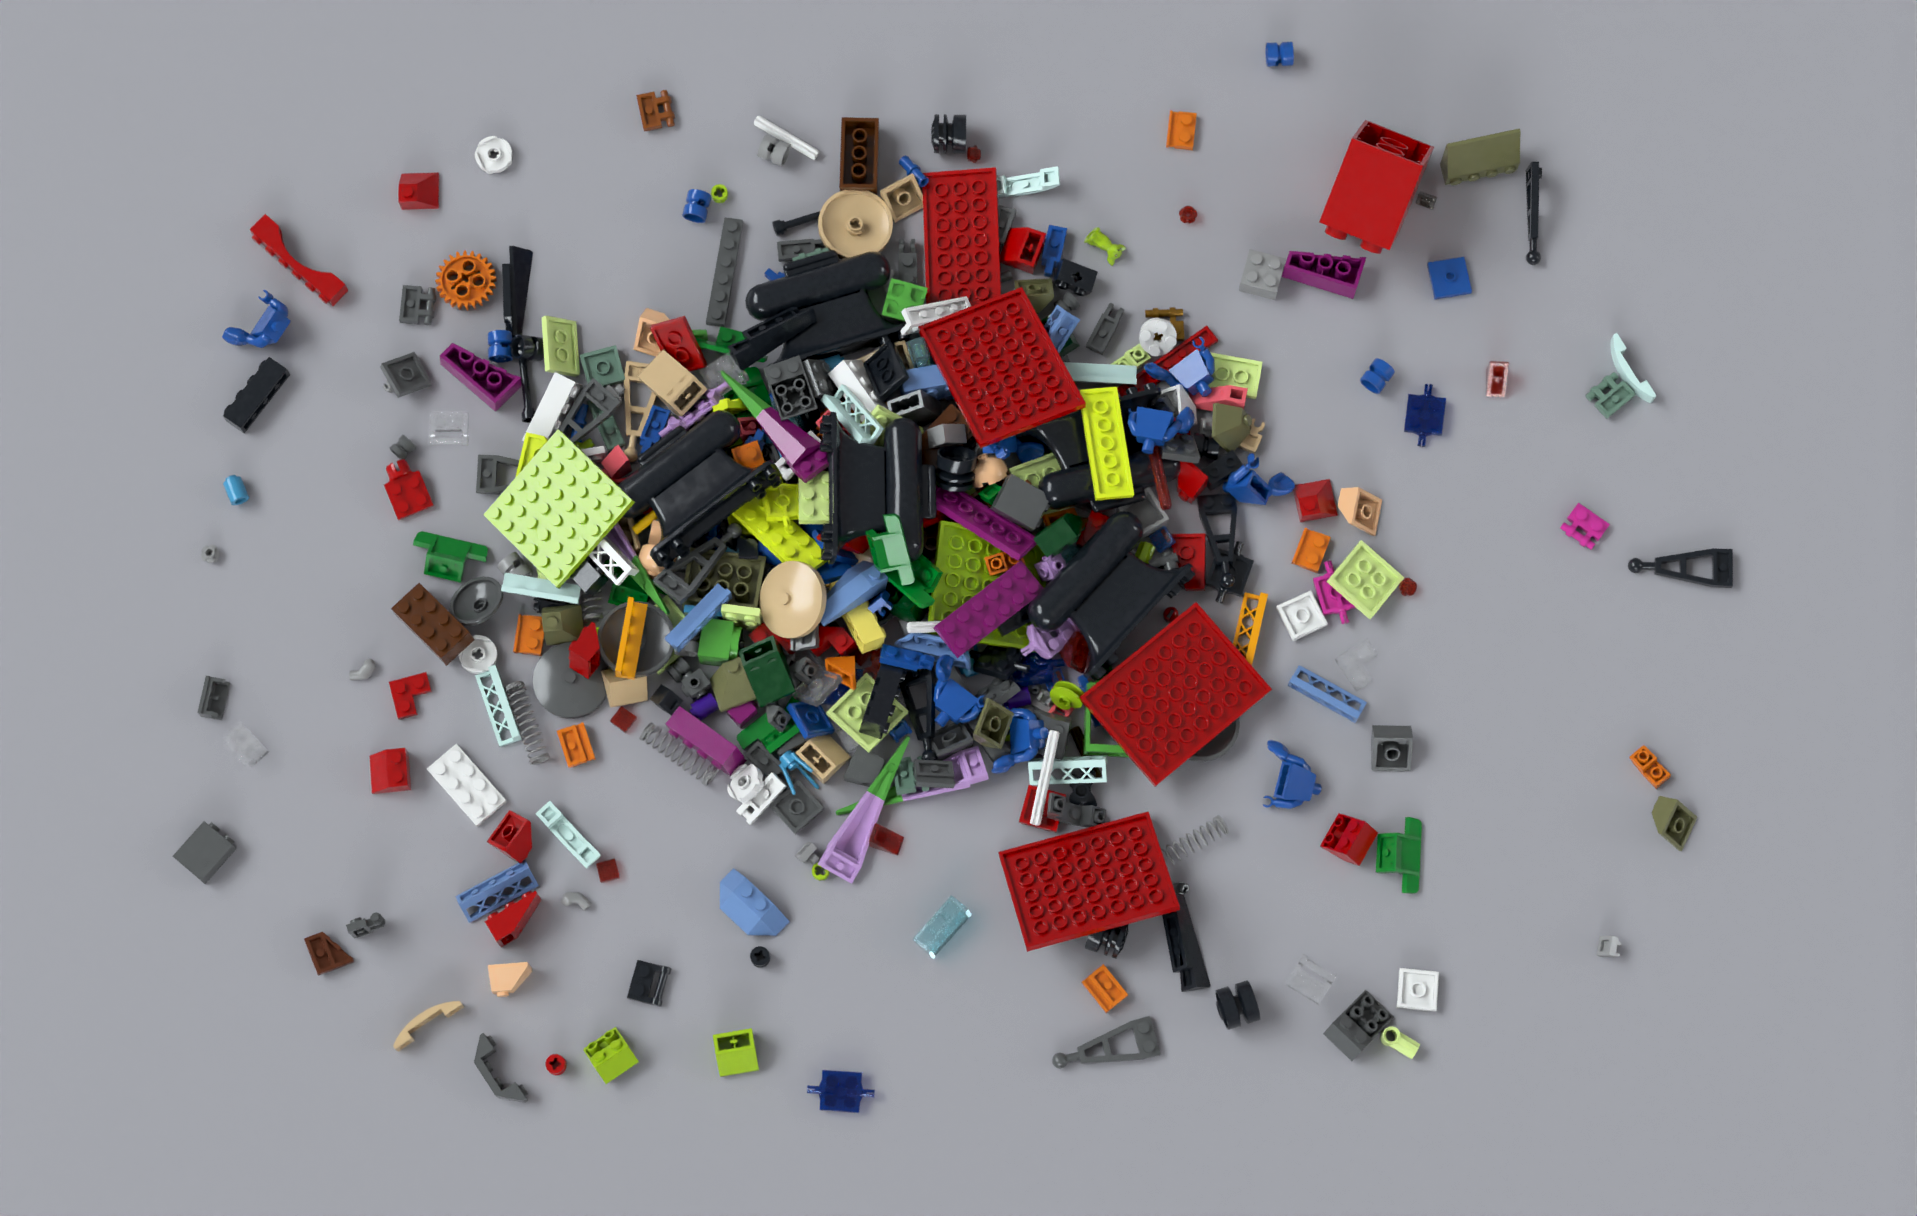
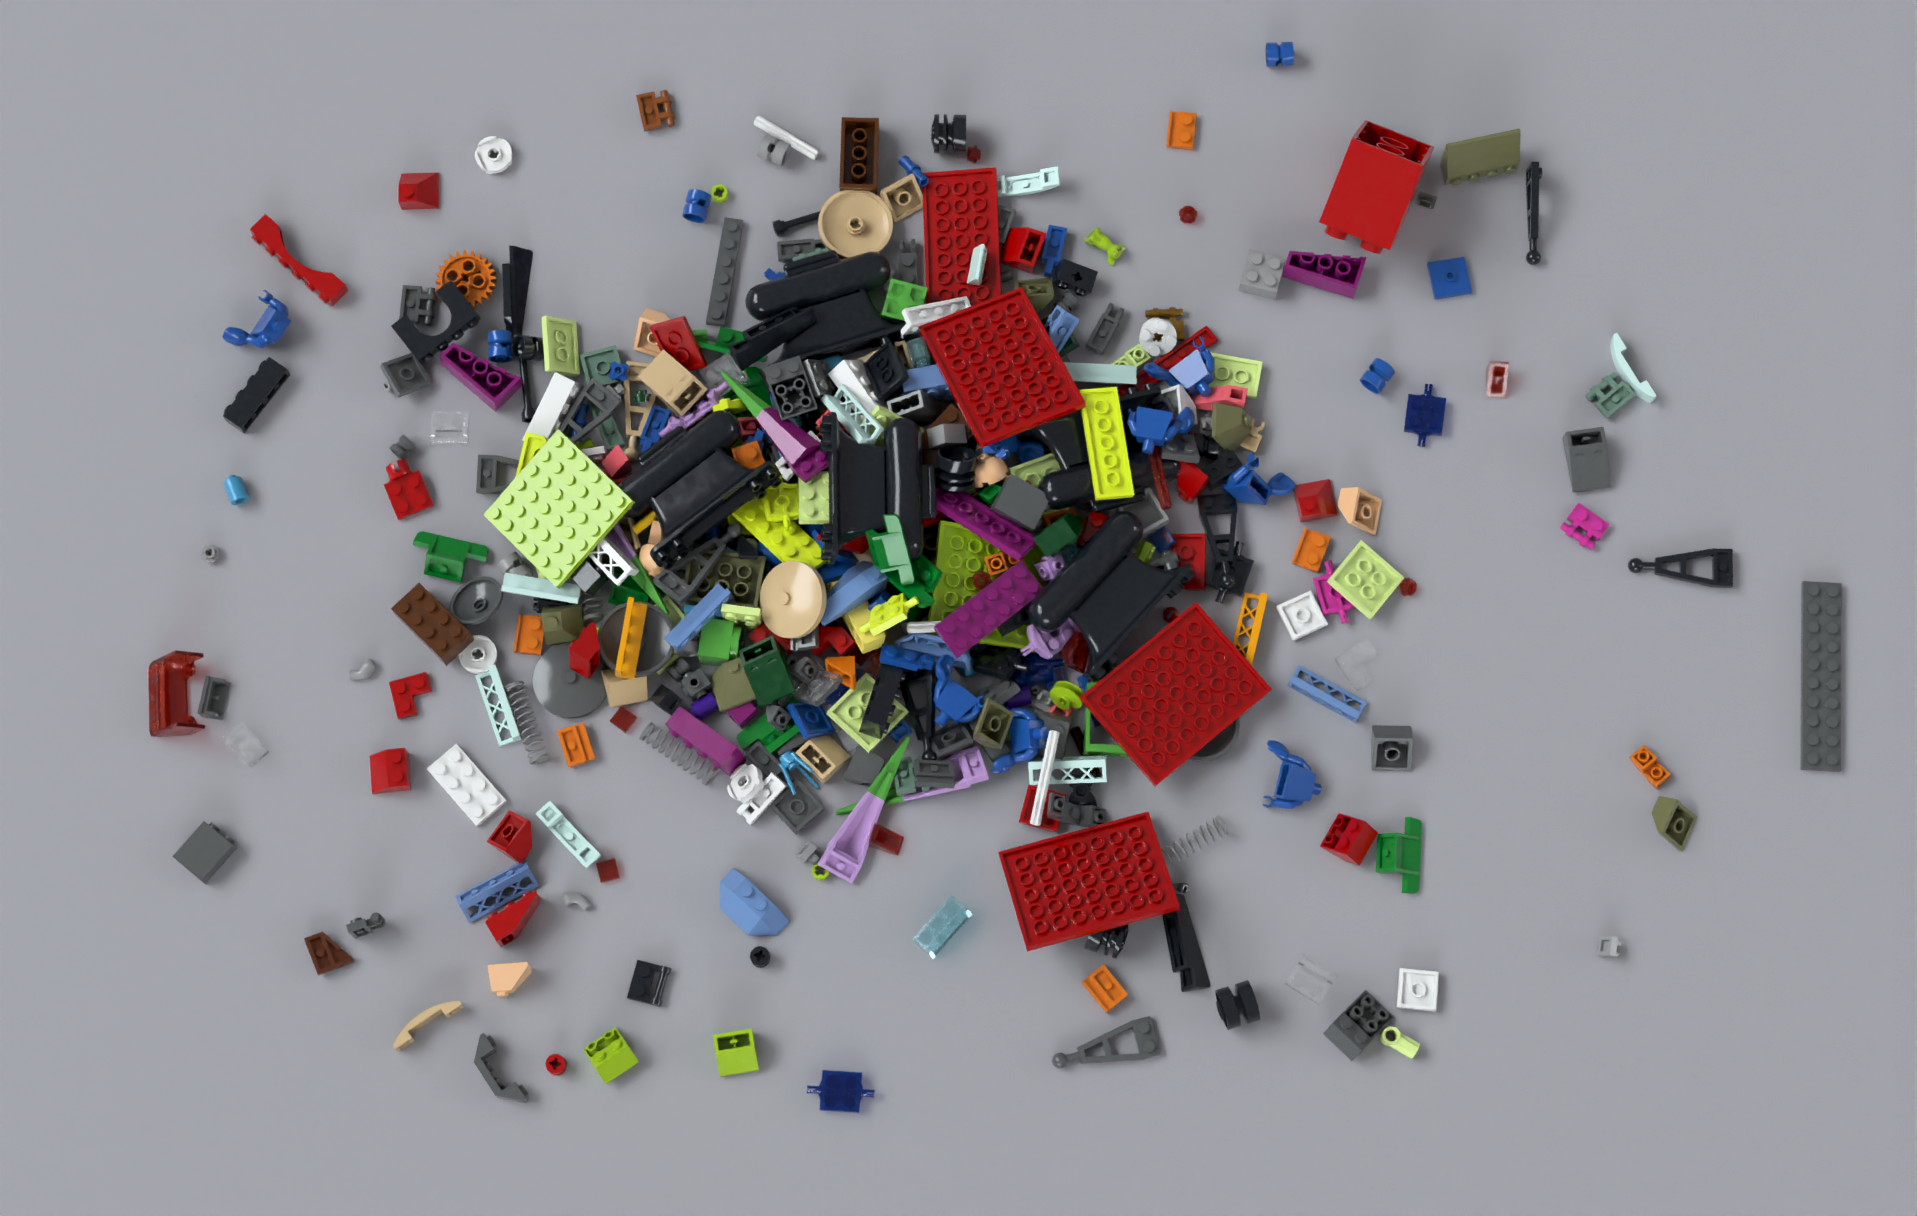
none -> clear red windscreen [148,650,205,737]
none -> black arch [391,280,481,365]
none -> blue plate [609,362,629,381]
none -> dark green plate [632,390,651,402]
none -> neon yellow plate [859,593,919,636]
none -> light aqua slope [967,244,987,286]
none -> clear red plate [972,571,991,590]
none -> dark grey slope [1562,427,1611,492]
none -> dark grey plate [1800,581,1842,772]

